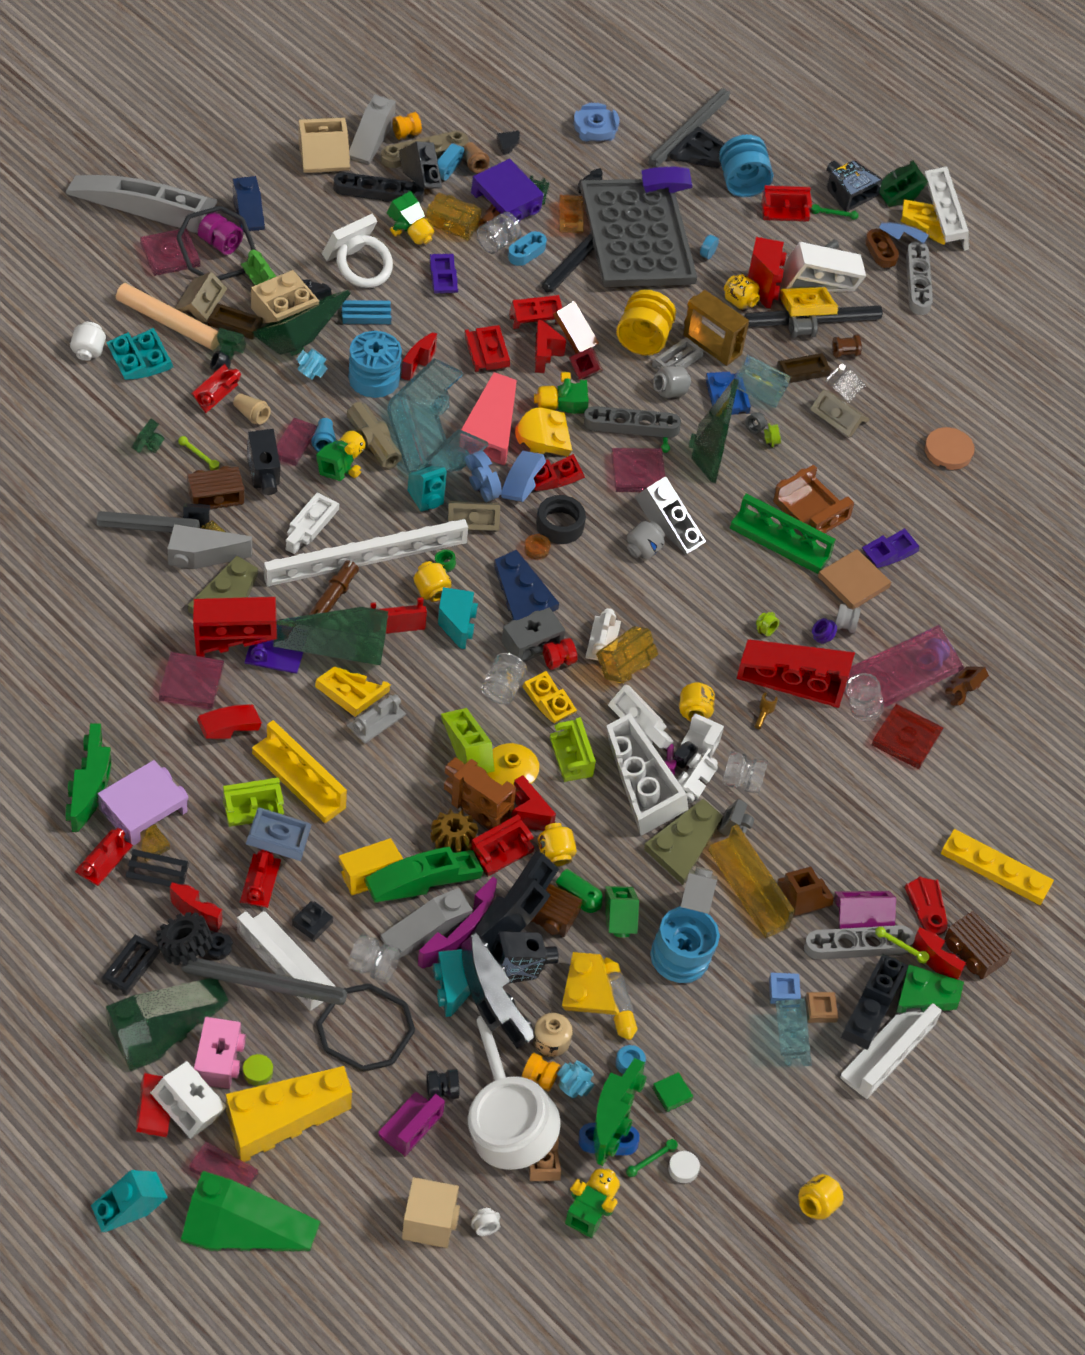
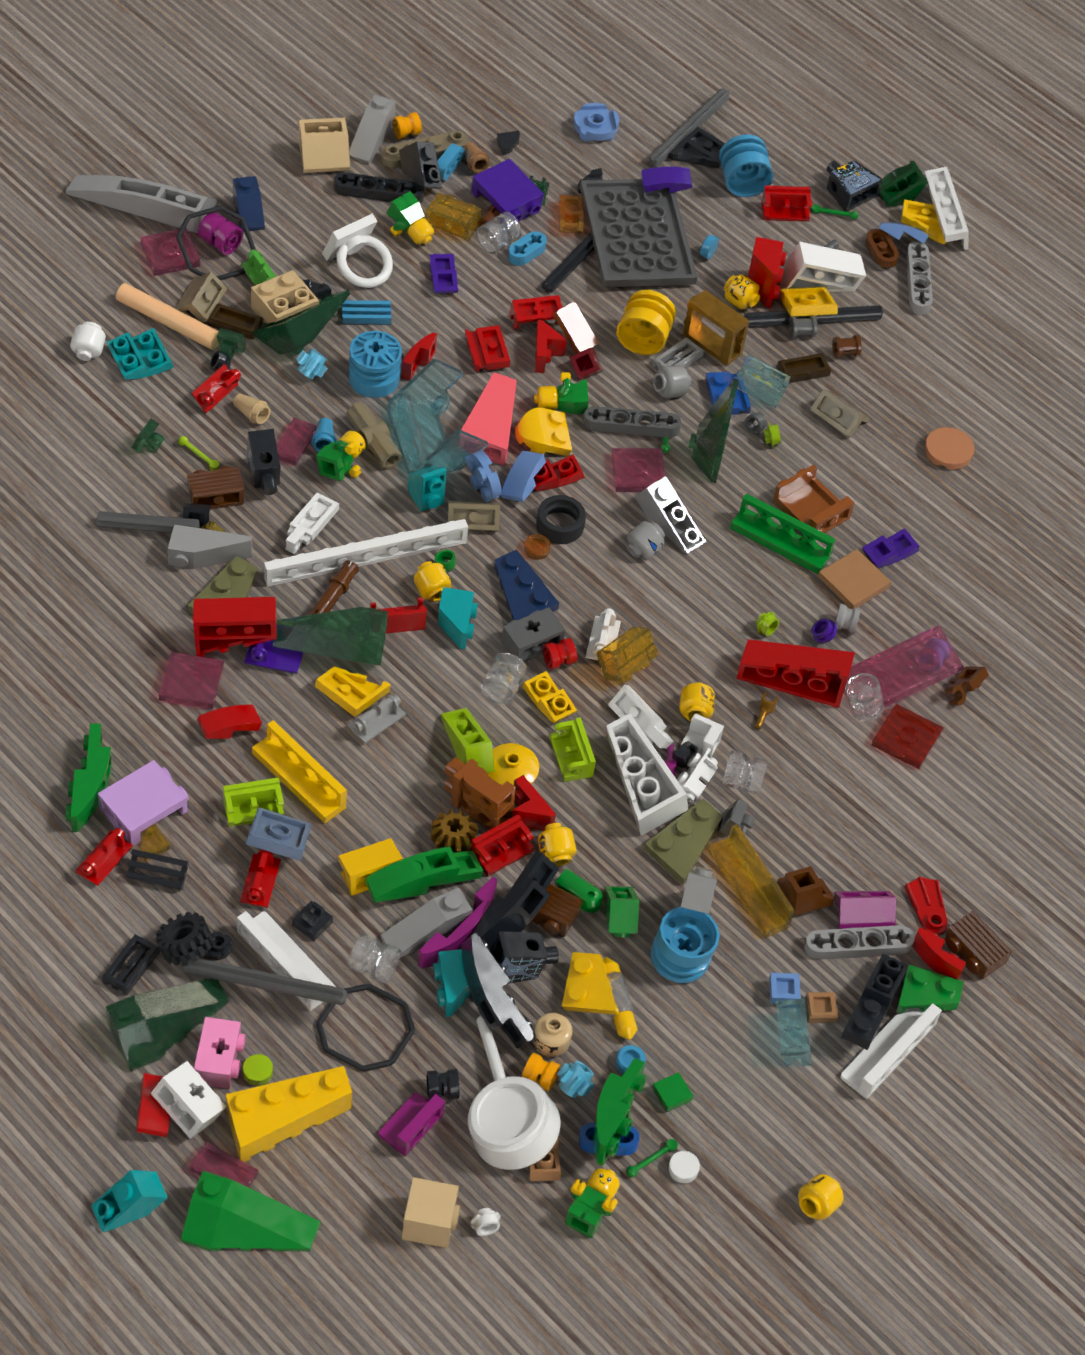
red slope [170,882,222,932] -> none
clear panel [825,364,866,403] -> none
lime hinge [875,926,929,964] -> none
yellow plate [941,829,1054,906] -> none

